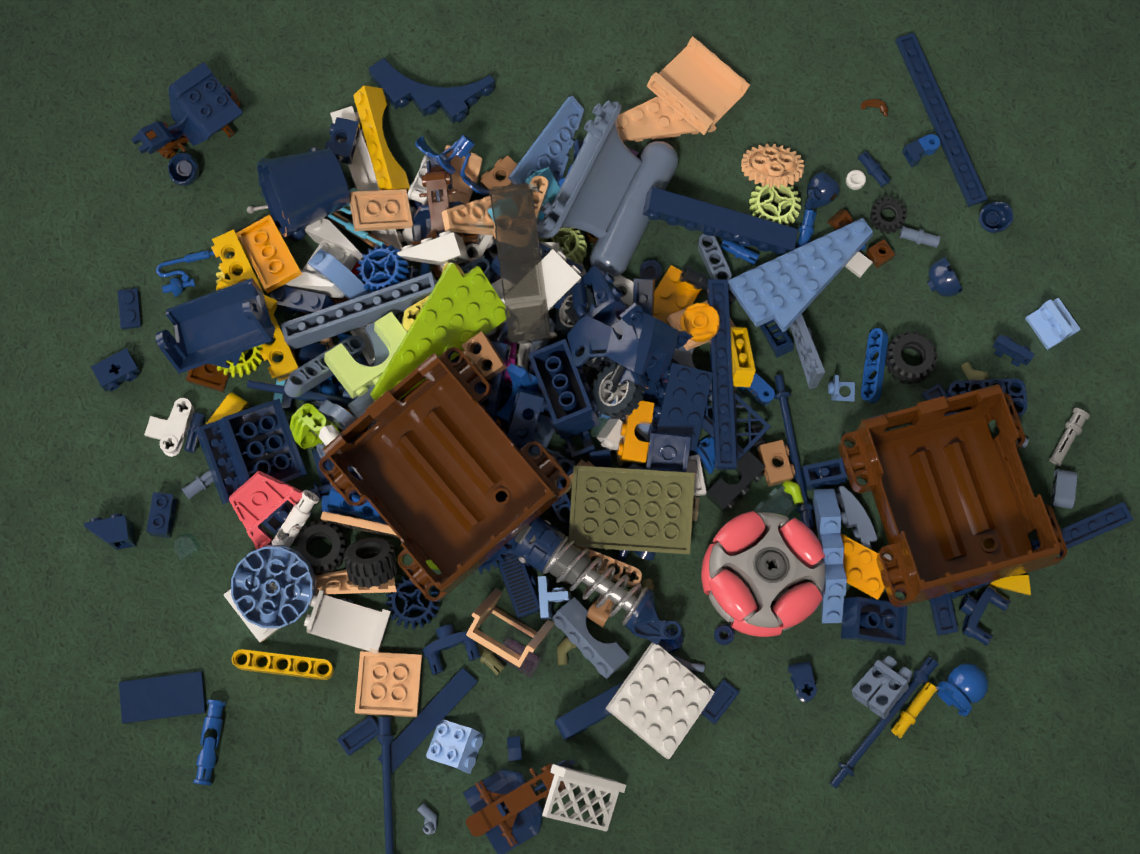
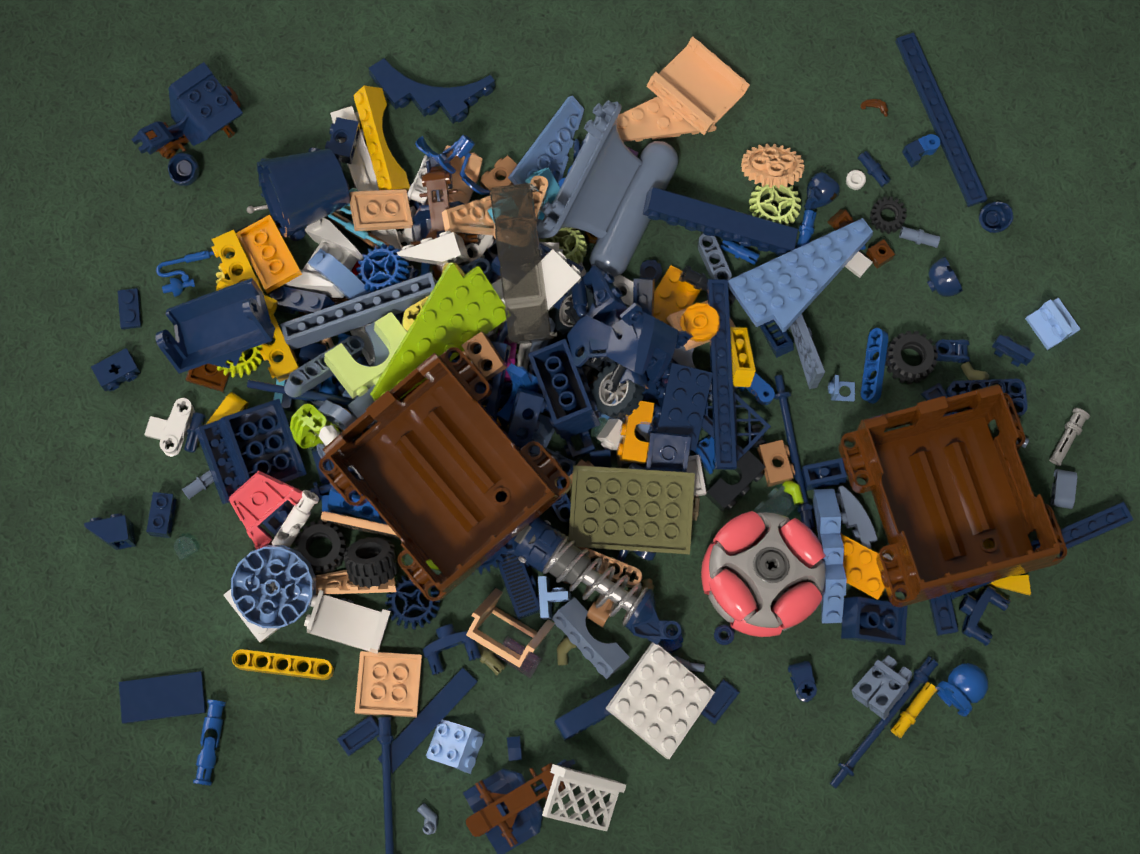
none -> dark blue piece [935,339,970,363]

